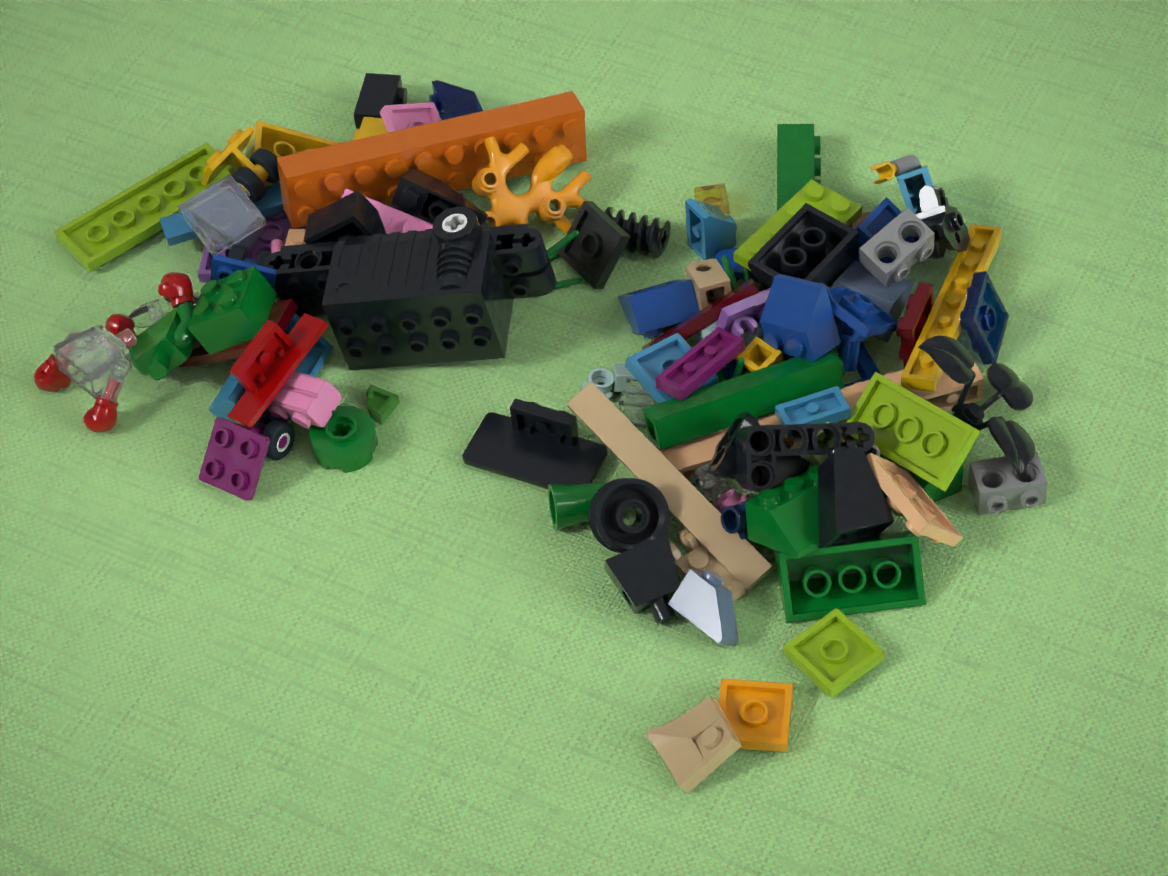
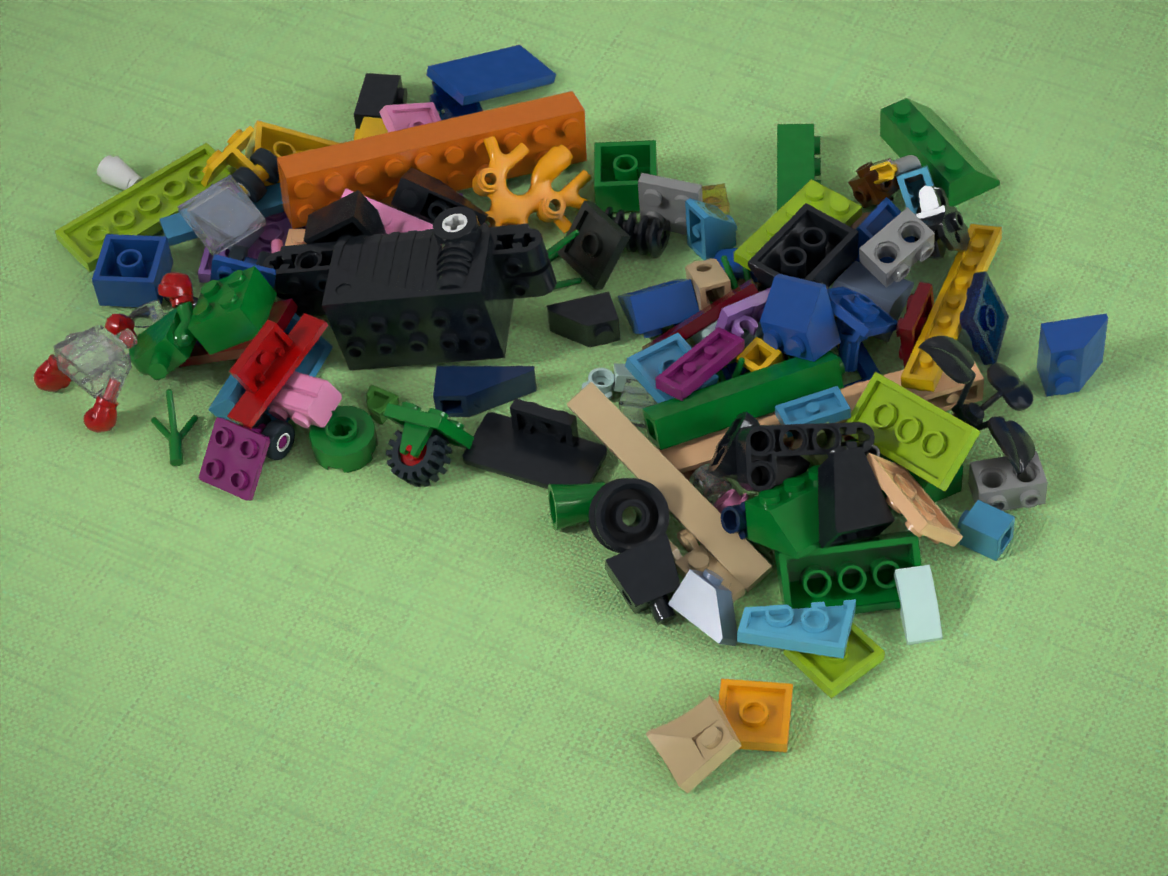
none -> blue brick [92,234,173,308]
none -> white cone [97,155,143,190]
none -> green plant [151,389,198,466]
none -> plate [384,402,474,487]
none -> blue tile [426,45,556,106]
none -> dark blue slope [433,366,537,417]
none -> black slope [547,292,620,347]
none -> green brick [594,140,658,212]
none -> light grey plate [638,173,703,235]
none -> medium azure wing [737,599,856,659]
none -> reddish brown brick [848,158,900,208]
none -> green slope [880,98,1000,207]
none -> light aqua slope [894,564,943,645]
none -> dark azure brick [958,500,1015,561]
none -> blue slope [1037,314,1108,397]

